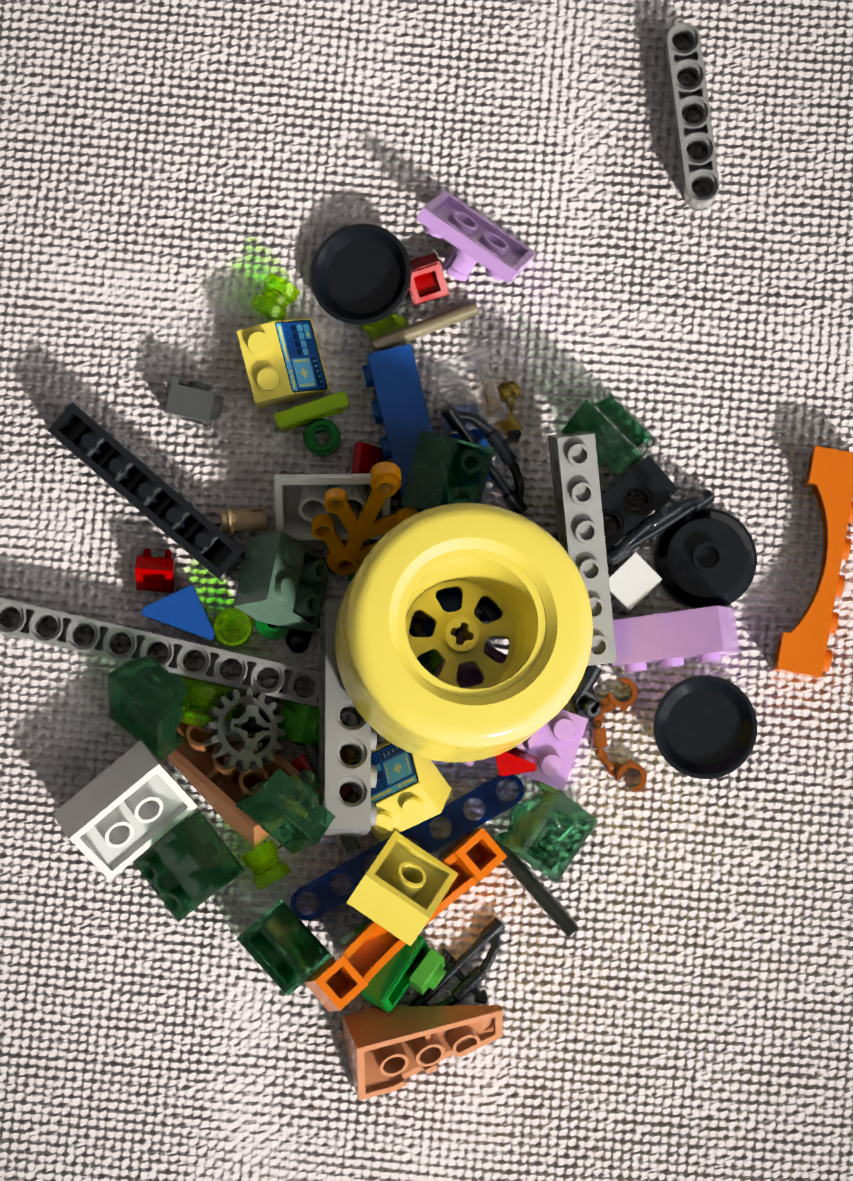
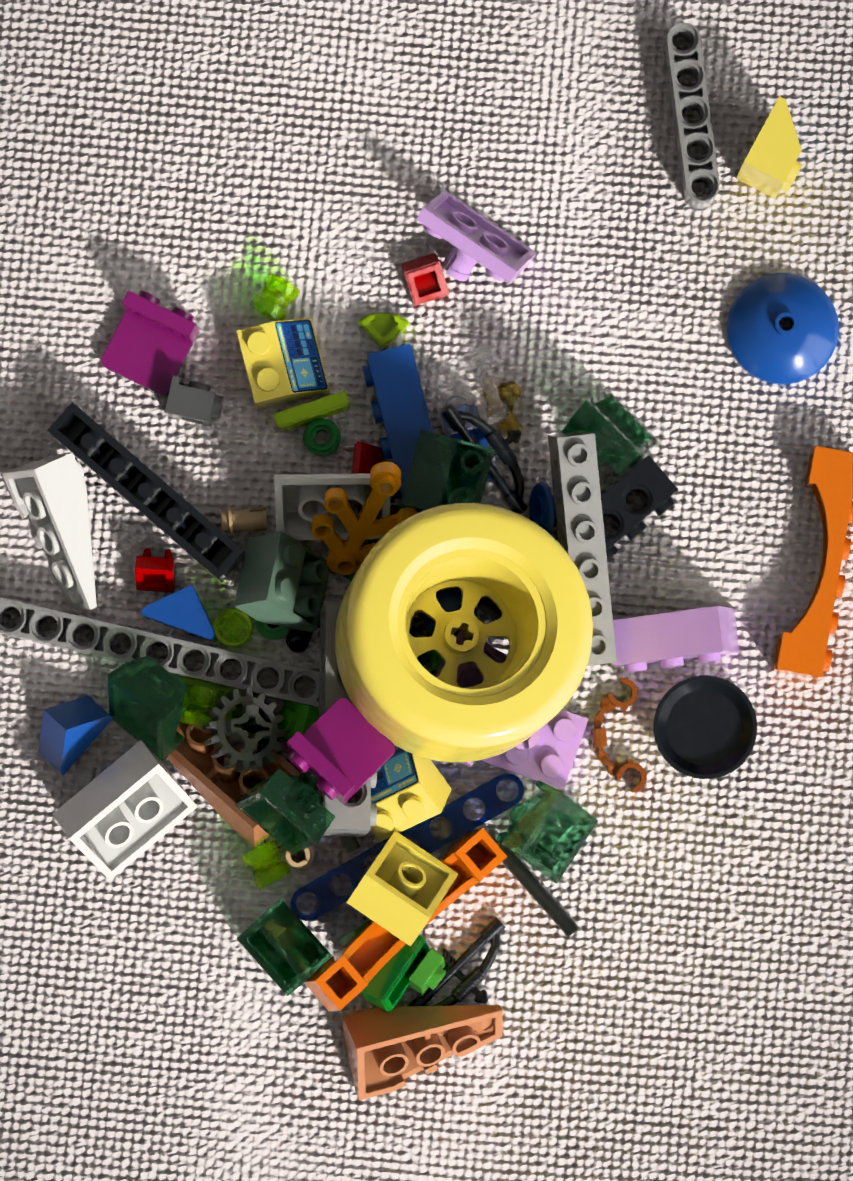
clear green slope [133,810,245,922] -> none
black piece [310,224,412,325] -> none
dark tan bar [370,301,479,352] -> none
red slope [495,748,538,776] -> none
black arm [571,665,603,719] -> none
black piece [606,489,714,566] -> none
white panel [609,552,662,610] -> none
black piece [654,508,757,609] -> none
none -> white wedge [2,452,97,610]
none -> blue slope [38,695,113,776]
none -> magenta bracket [101,290,199,395]
none -> tan pin [284,840,315,870]
none -> magenta bracket [287,698,395,805]
none -> blue piece [529,481,557,535]
none -> blue dish [726,273,839,385]
none -> light yellow slope [736,96,803,199]

